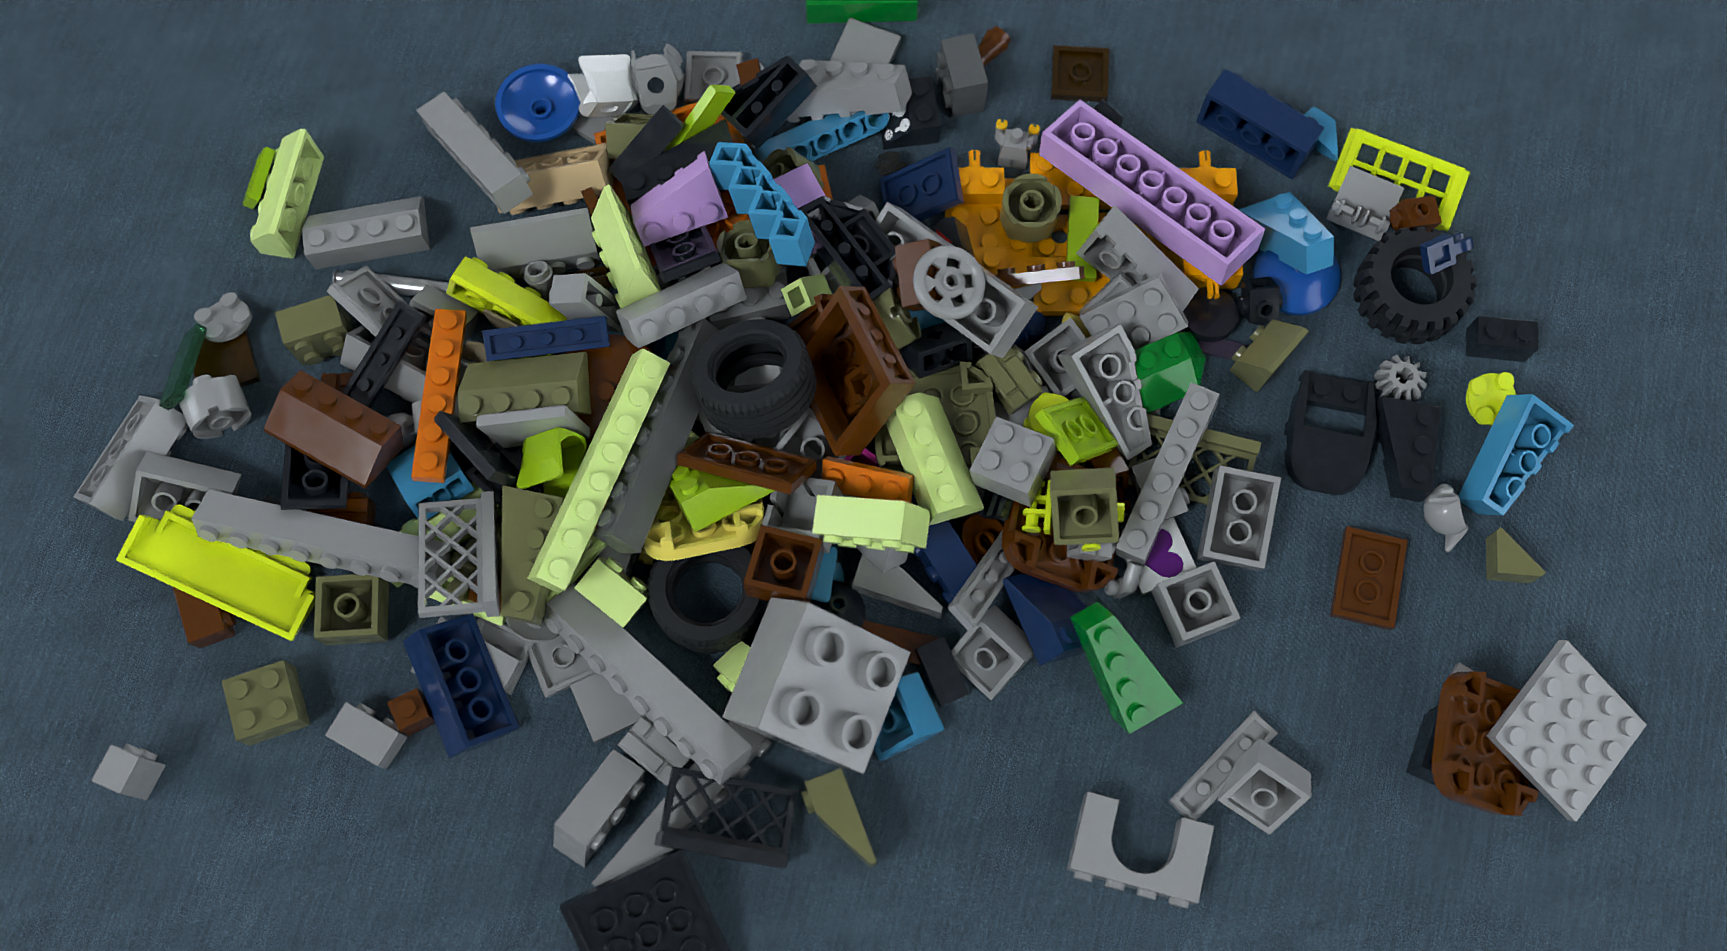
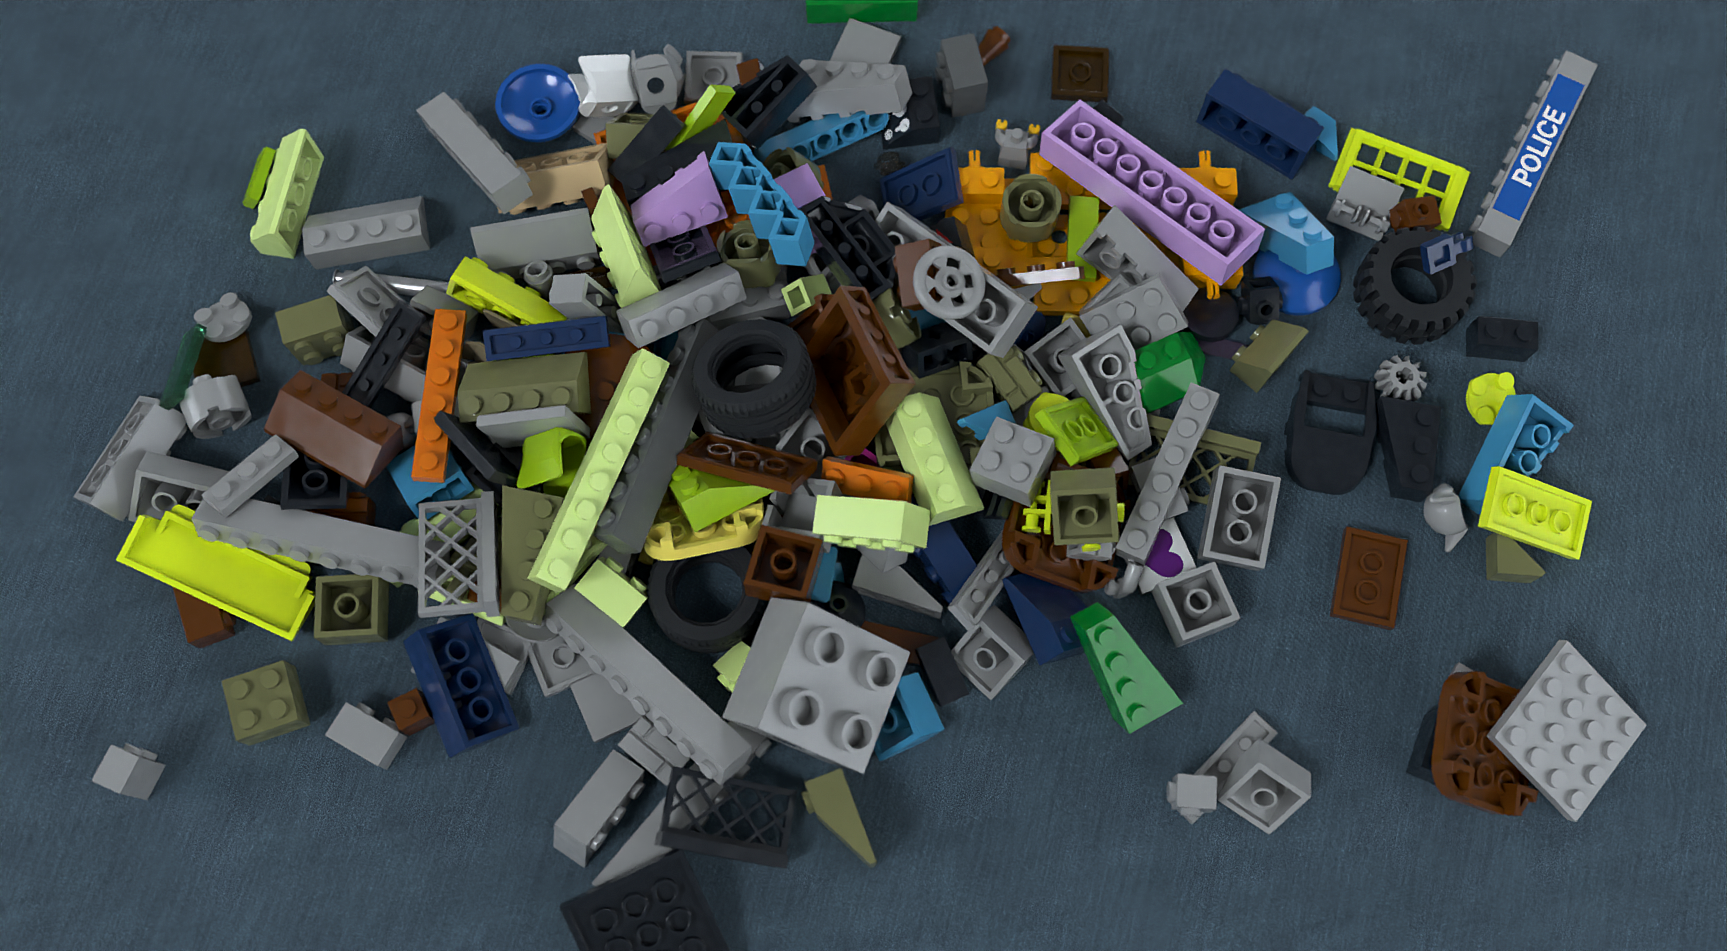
reddish brown dish [960,514,1003,565] -> none
light grey arch [1067,792,1214,909] -> none
none -> light grey plate [202,434,299,518]
none -> dark azure slope [957,400,1016,440]
none -> light grey brick [1166,773,1217,817]
none -> brick [1469,50,1598,258]
none -> neon yellow plate [1478,467,1592,560]

